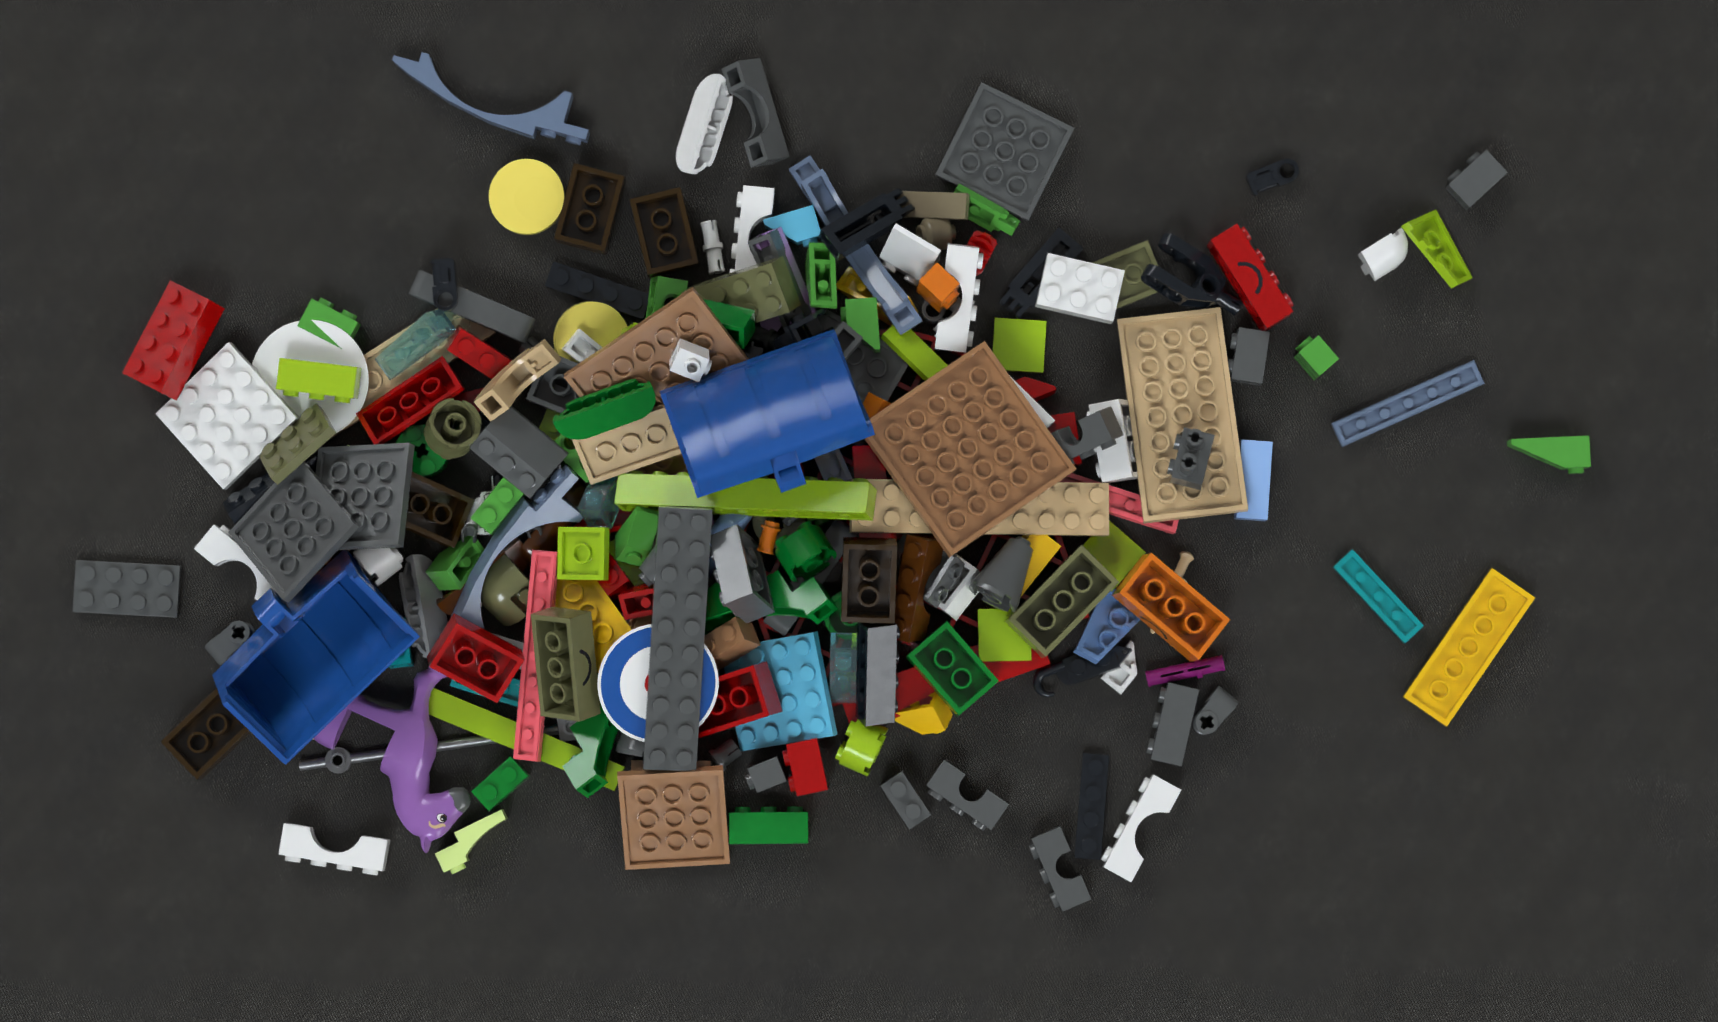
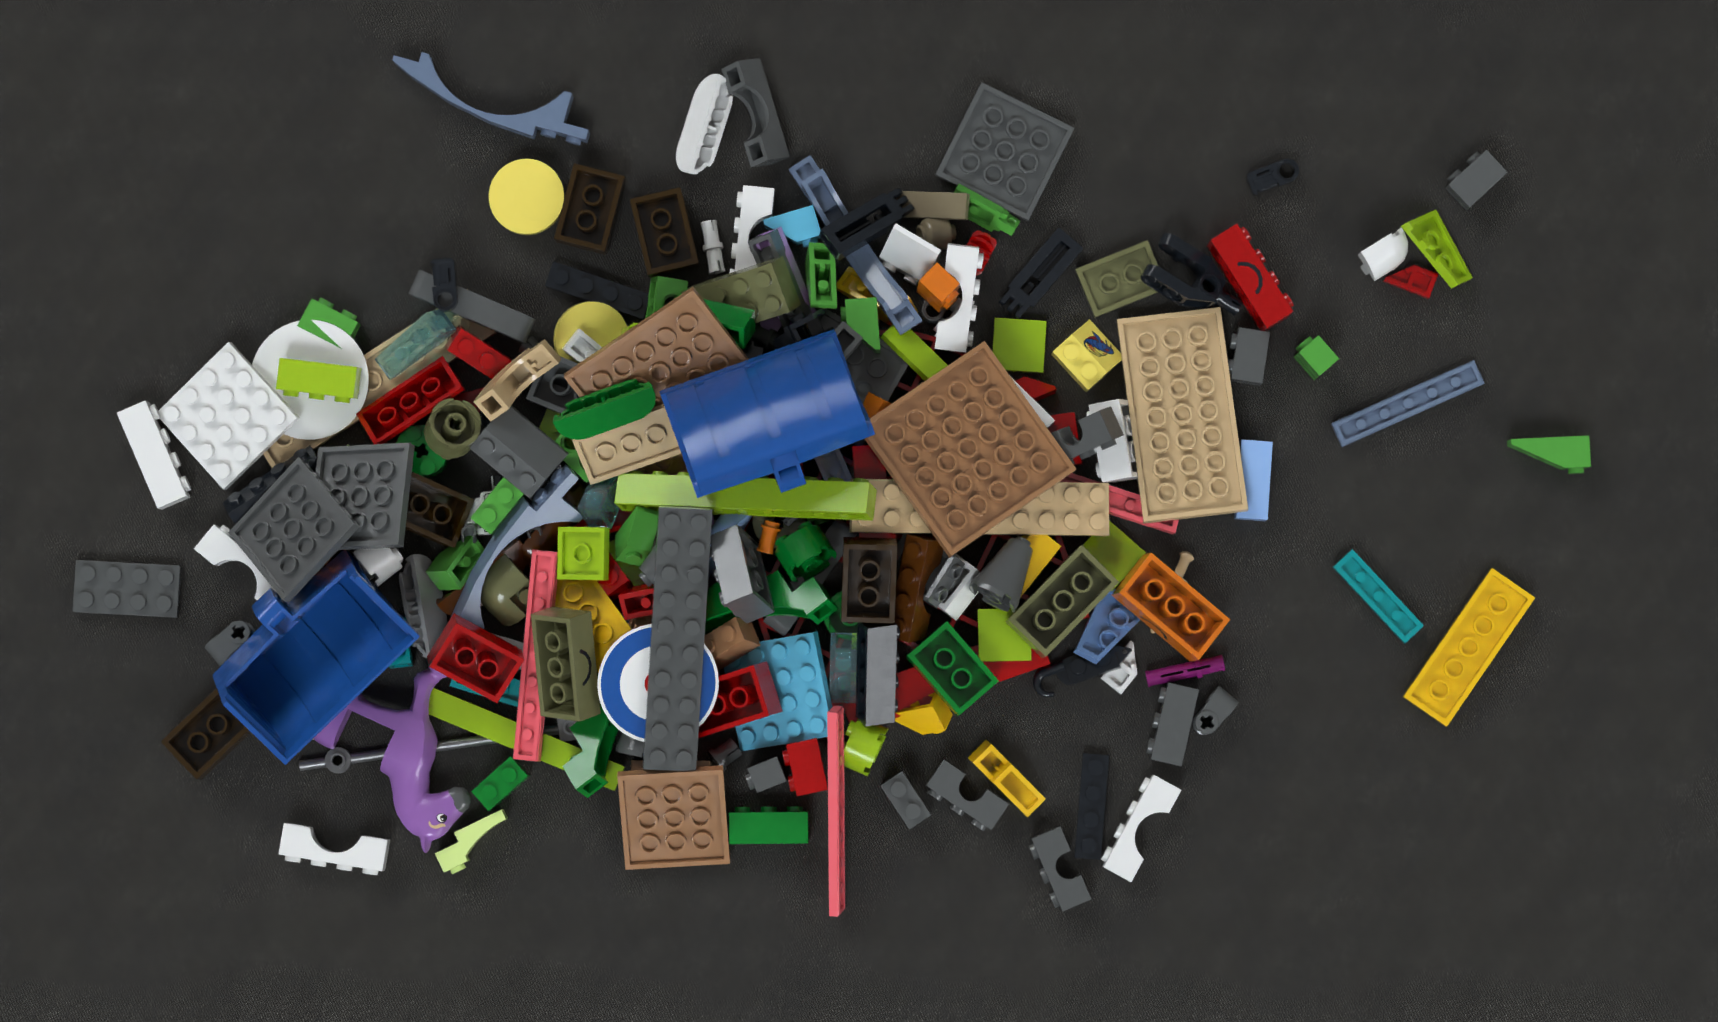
red brick [122,280,225,401] -> none
olive plate [259,403,336,485] -> none
white brick [669,338,712,382] -> none
white brick [1035,253,1125,324] -> none
dark grey brick [1167,427,1215,490] -> none
none -> white brick [117,400,191,510]
none -> coral tile [827,706,845,917]
none -> yellow slope [968,740,1046,817]
none -> light yellow slope [1051,319,1122,393]
none -> red tile [1383,265,1438,299]

